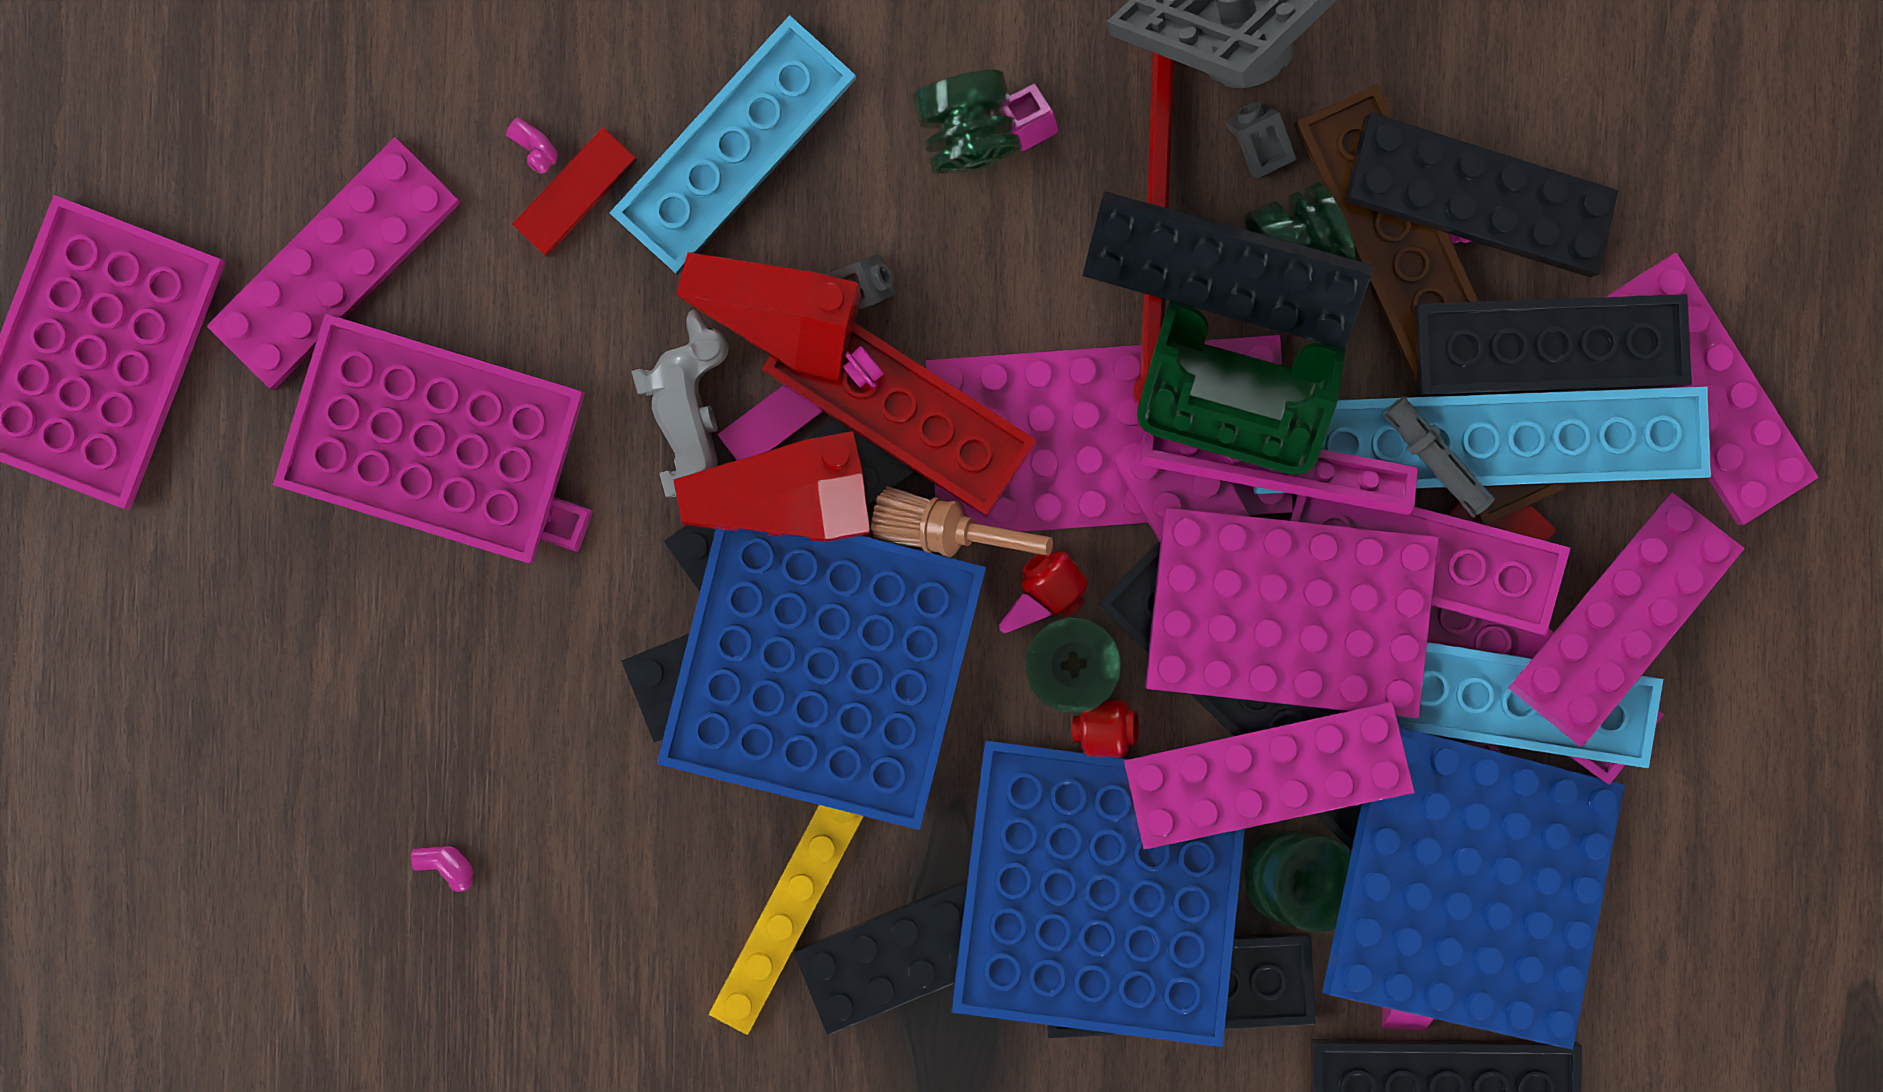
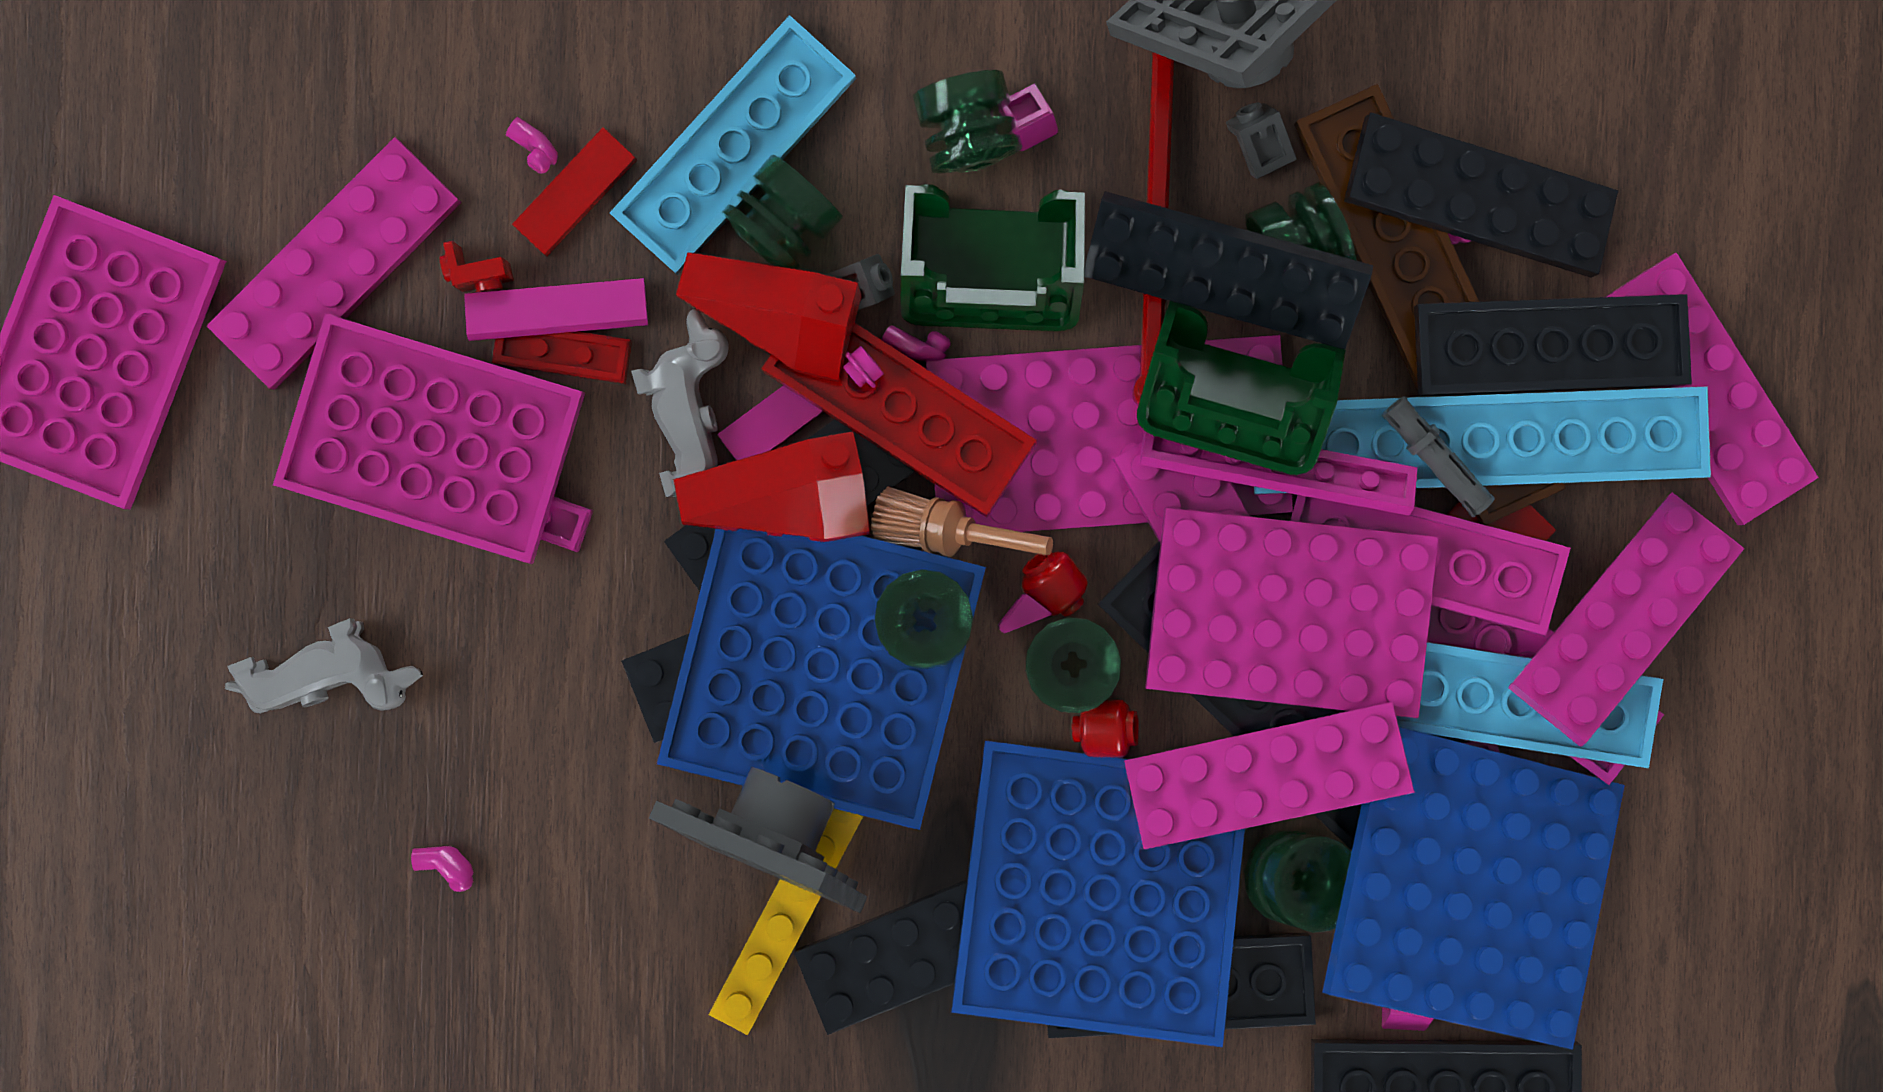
none -> light grey animal [225,618,423,714]
none -> red bracket [440,241,514,293]
none -> dark pink tile [464,278,648,341]
none -> red tile [492,331,632,385]
none -> dark grey piece [649,767,867,914]
none -> clear green wheel [722,154,843,269]
none -> clear green wheel [875,569,973,670]
none -> dark pink arm [882,325,951,361]
none -> dark green windscreen [900,184,1085,331]

